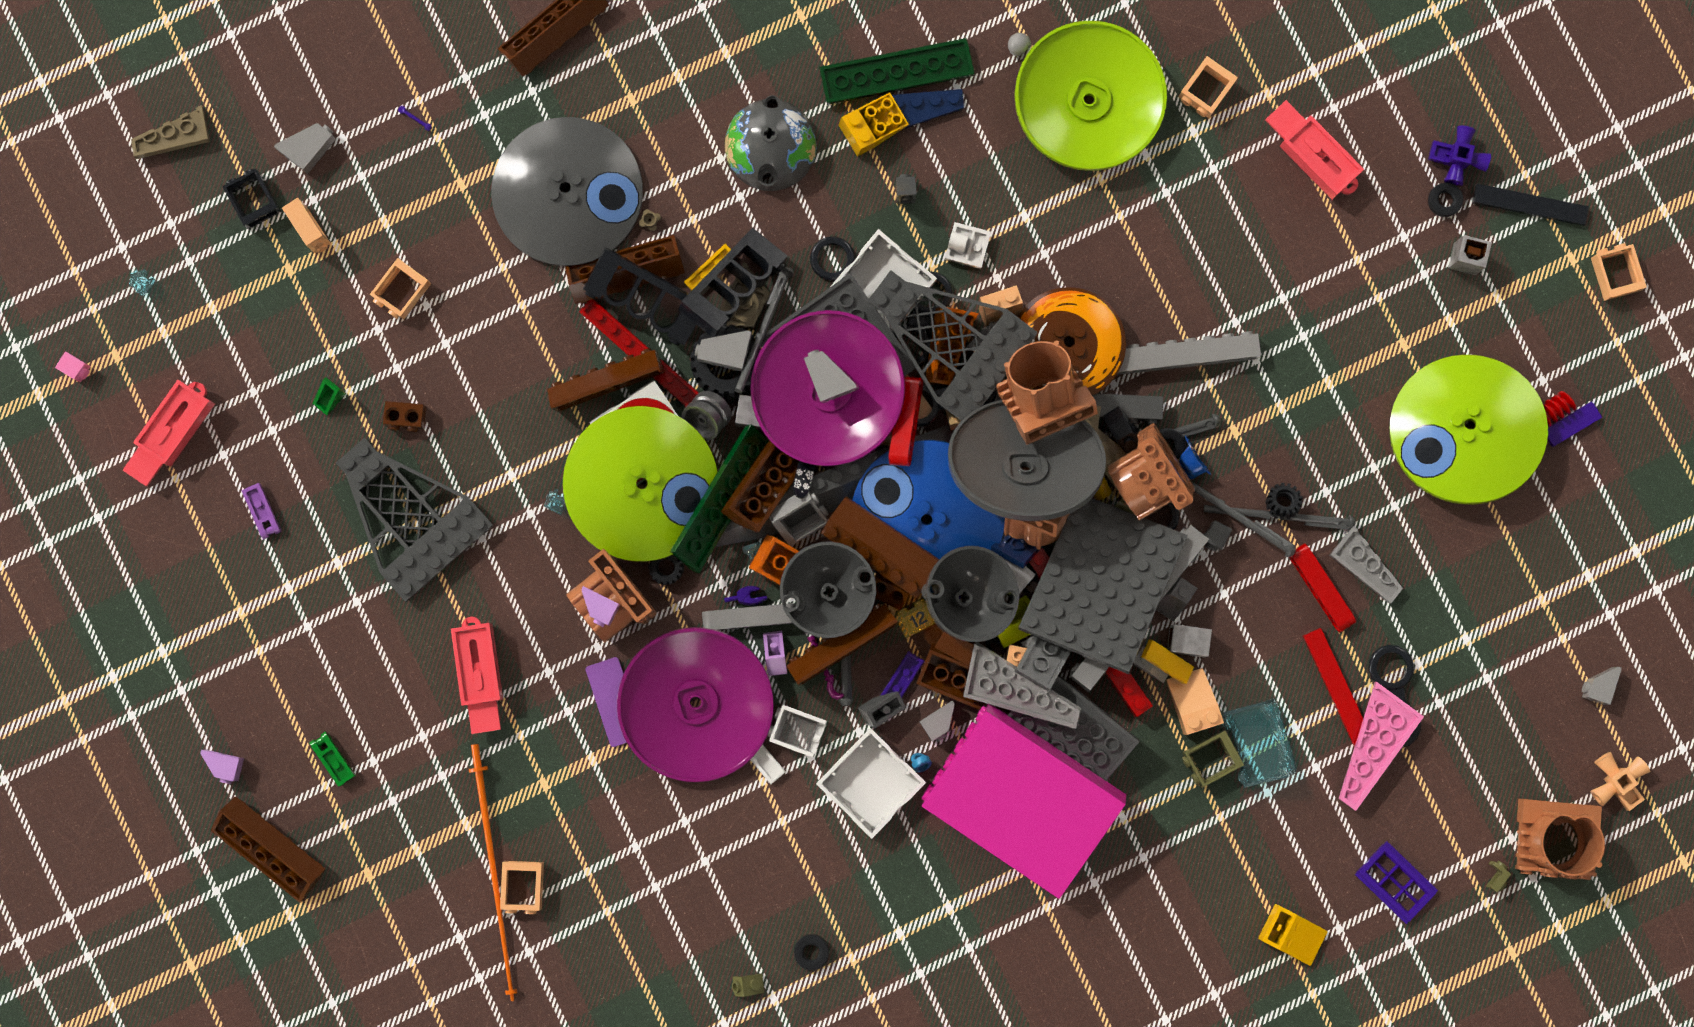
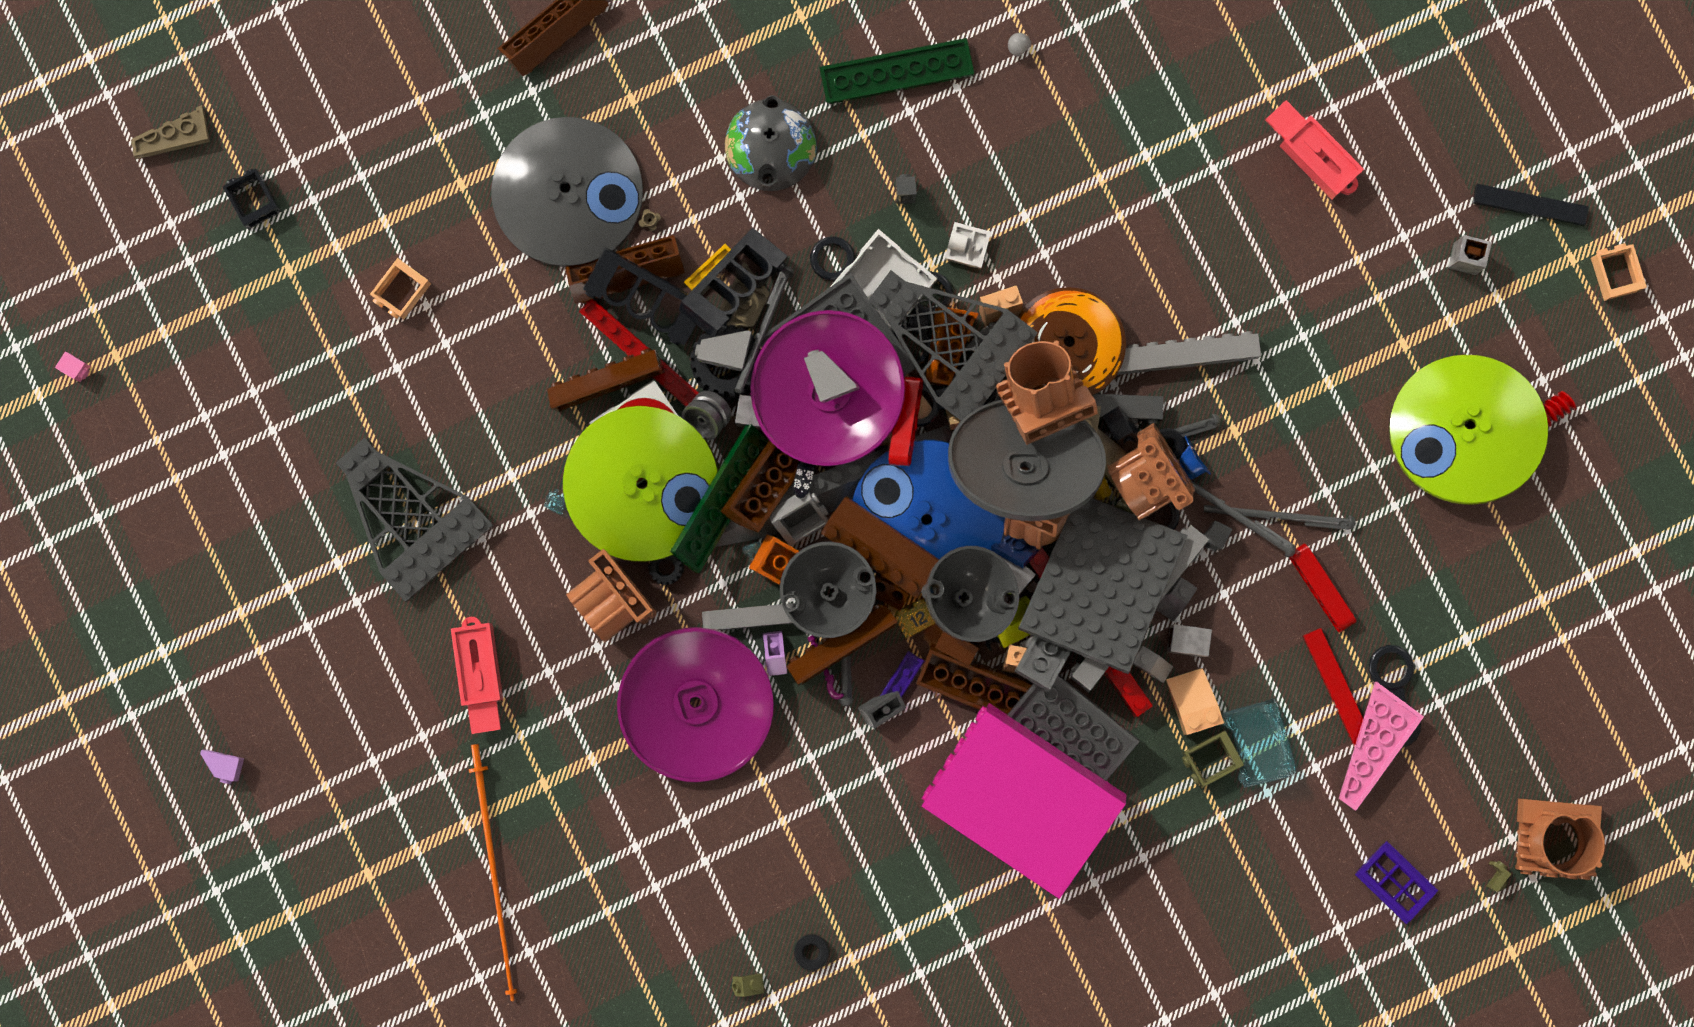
coral piece [123,380,215,487] -> none
clear light blue tile [129,269,155,296] -> none
reddish brown slope [210,796,325,903] -> none
medium lavender plate [241,483,282,540] -> none
light grey slope [274,123,336,174] -> none
light nougat window [282,198,331,254] -> none
green plate [309,731,356,787] -> none
green slope [312,377,346,415] -> none
reddish brown brick [383,401,427,432] -> none
dark purple hinge [398,106,432,131] -> none
light nougat window [500,861,544,914] -> none
lavender slope [581,586,620,627] -> none
medium lavender piece [586,657,627,747] -> none
dark purple hand [724,586,768,606] -> none
white tile [750,744,786,784] -> none
window [768,705,827,758] -> none
white tile [816,728,926,839] -> none
yellow slope [838,93,909,157] -> none
dark blue wing [892,89,964,129] -> none
dark azure tile [911,753,932,773] -> none
light grey slope [919,701,954,742] -> none
light grey wing [963,642,1082,729] -> none
lime dish [1015,21,1167,171] -> none
yellow tile [1141,640,1194,684] -> none
light nougat window [1179,56,1238,118] -> none
yellow slope [1258,904,1328,966] -> none
black tyre [1265,483,1303,520] -> none
light grey wing [1329,526,1403,604] -> none
dark purple brick [1428,125,1491,186] -> none
black tyre [1428,183,1463,217] -> none
dark purple tile [1547,401,1602,447] -> none
light grey slope [1582,667,1622,705] -> none
light nougat brick [1590,752,1650,811] -> none

